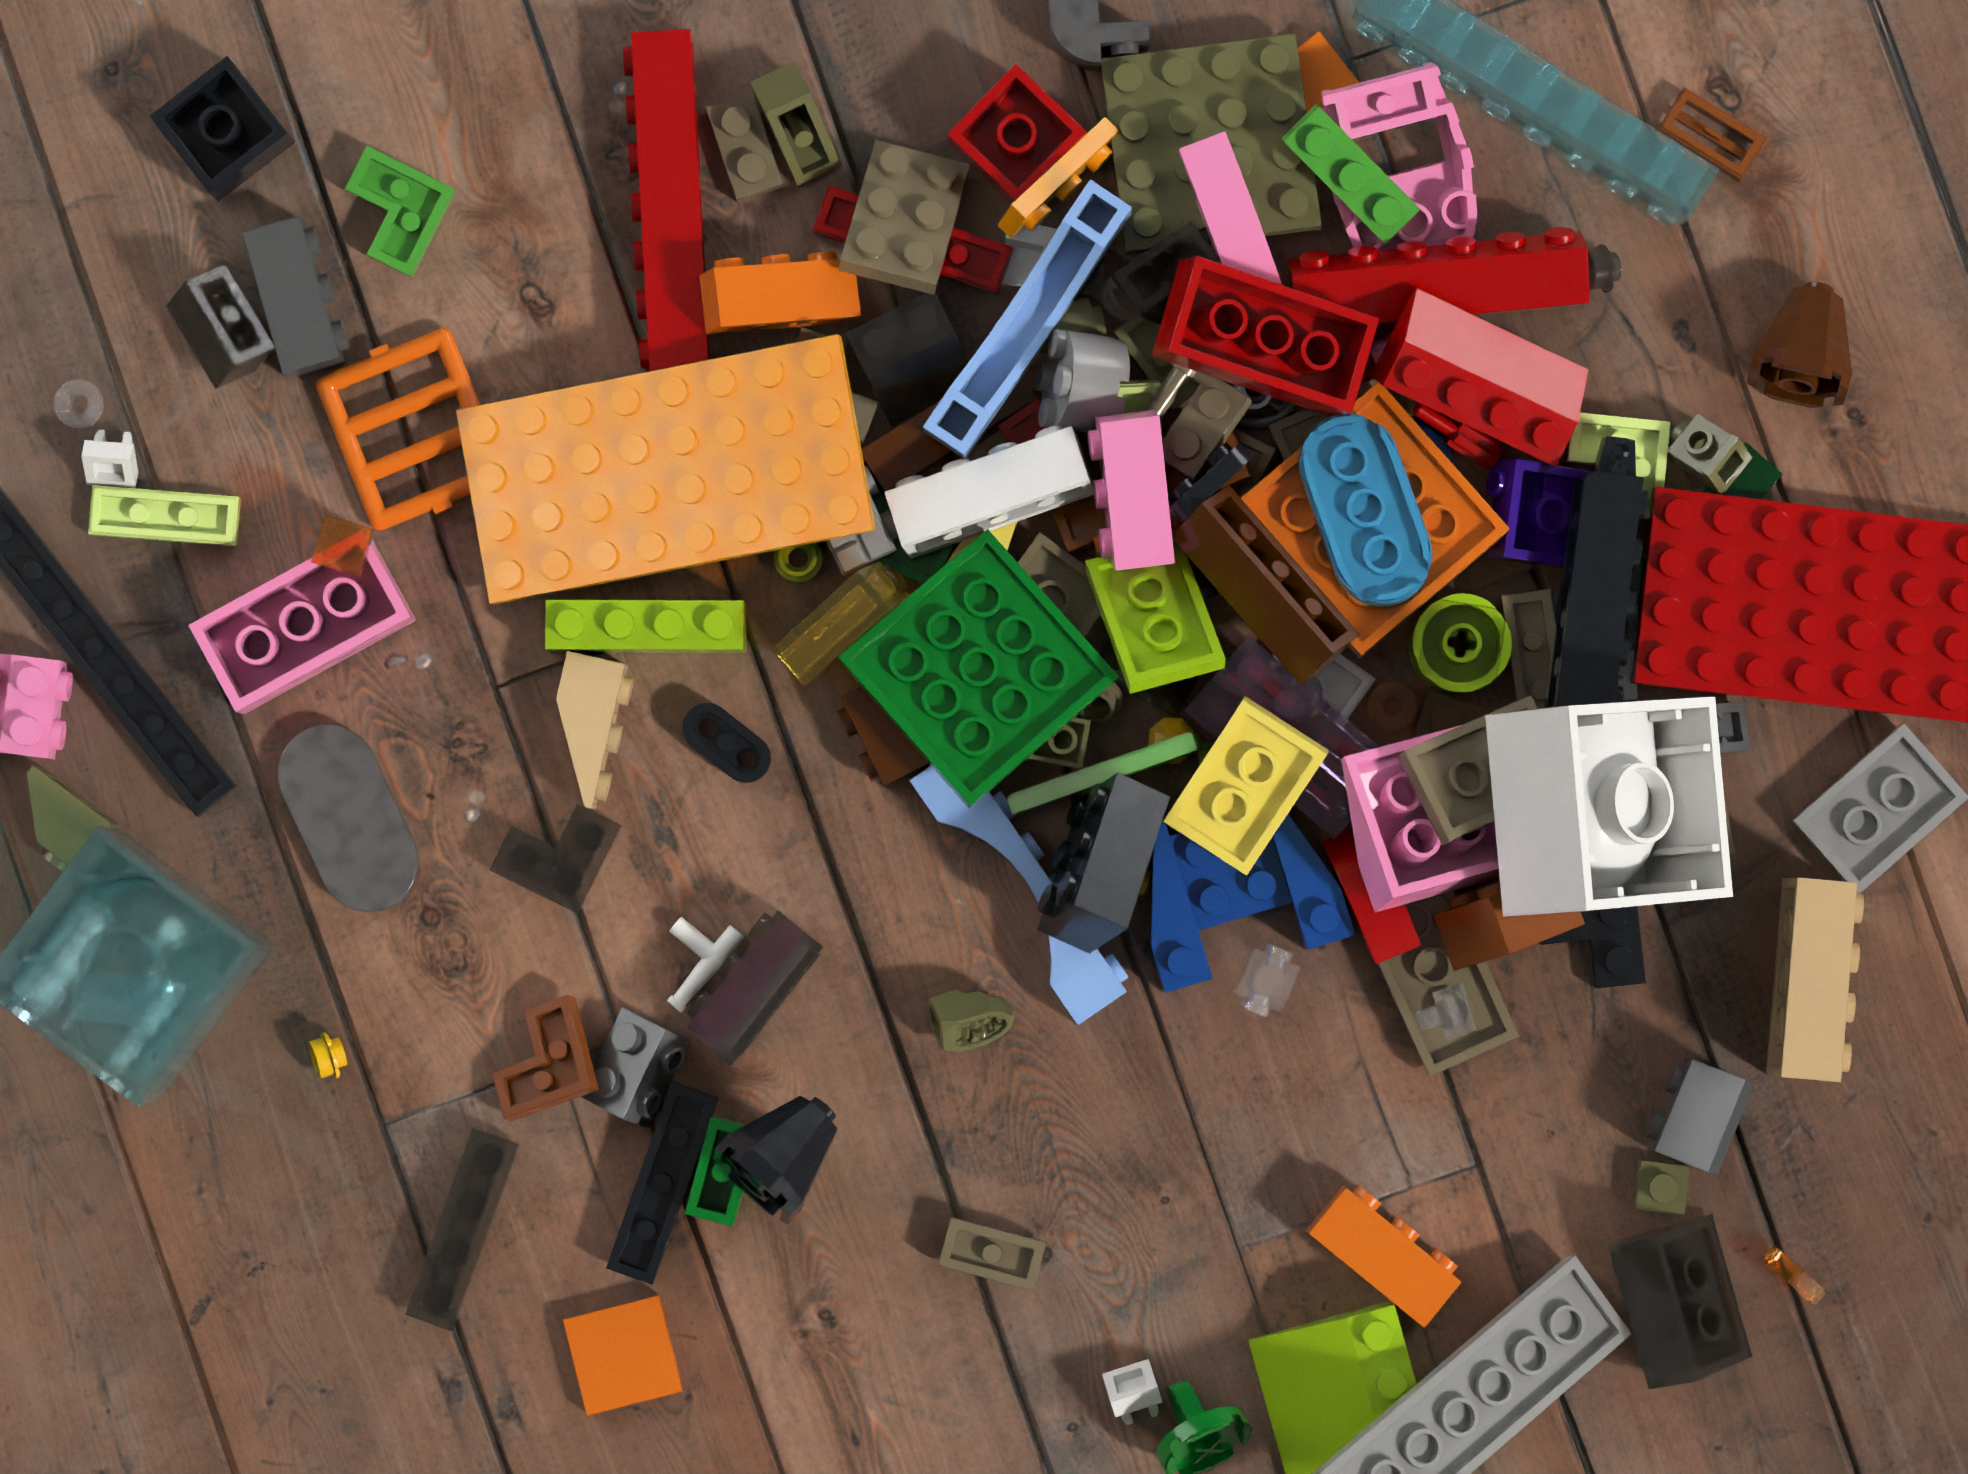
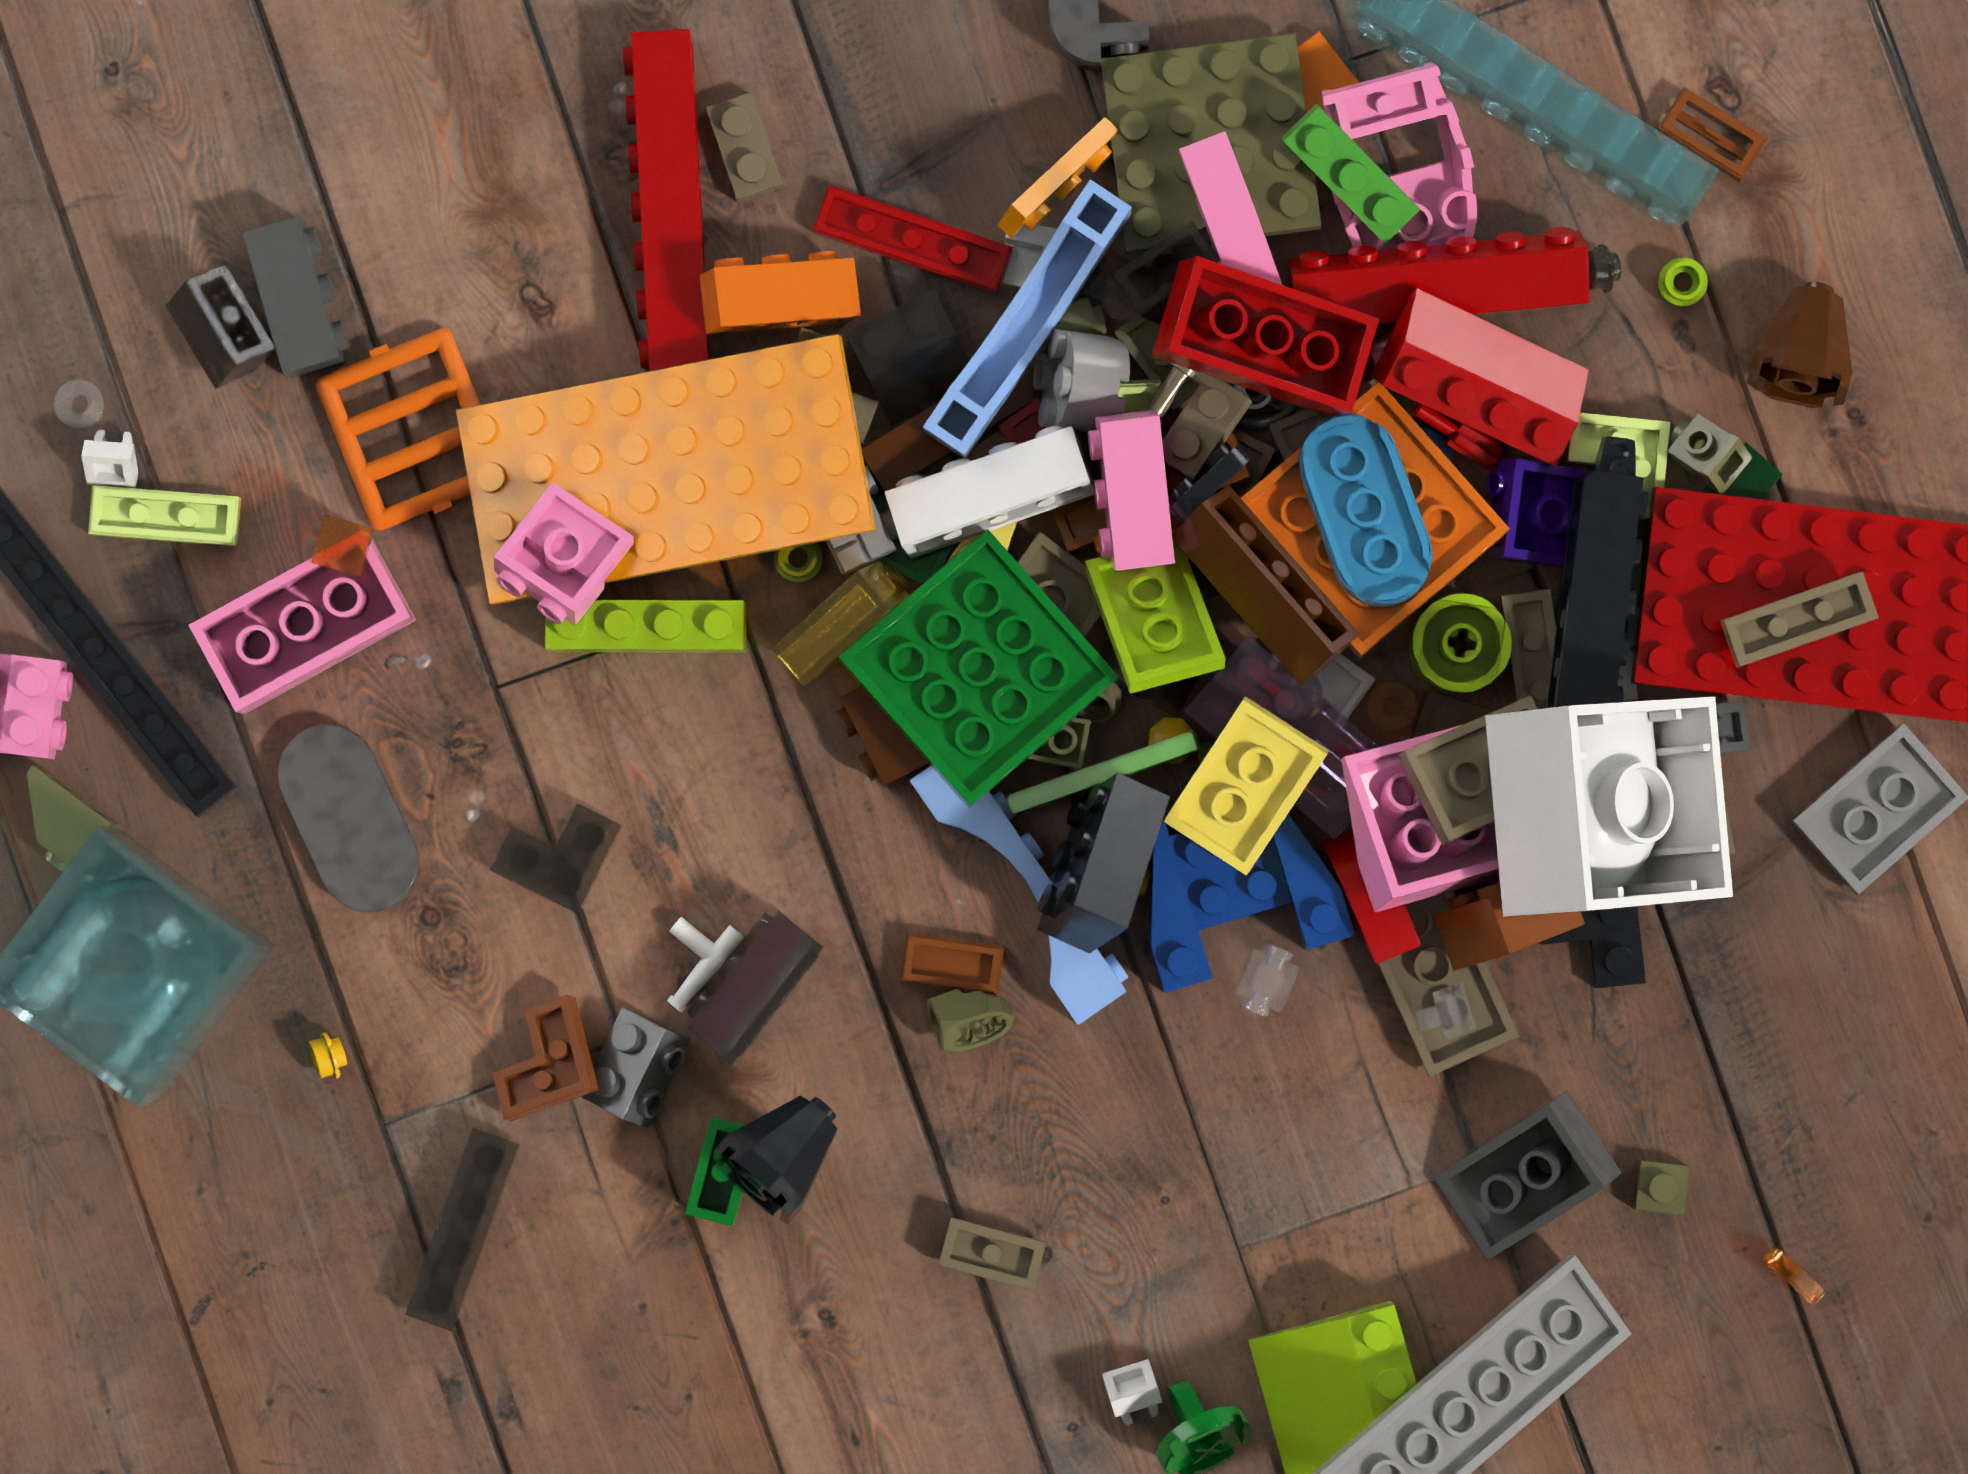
black brick [149,56,295,202] -> none
bright green plate [345,145,456,279] -> none
tan slope [556,651,634,810] -> none
orange tile [563,1294,684,1416] -> none
black plate [606,1081,720,1285] -> none
black plate [683,703,771,783] -> none
olive slope [750,62,842,186] -> none
dark tan plate [839,140,970,295] -> none
red brick [947,64,1087,204] -> none
orange brick [1306,1185,1462,1328] -> none
clear smoke slope [1608,1214,1752,1389] -> none
dark grey slope [1646,1058,1755,1176] -> none
tan brick [1766,877,1864,1082] -> none
none -> bright pink plate [494,482,634,626]
none -> dark orange tile [900,933,1004,996]
none -> dark grey slope [1433,1090,1622,1260]
none -> lime plate [1658,257,1708,307]
none -> dark tan plate [1720,571,1879,668]

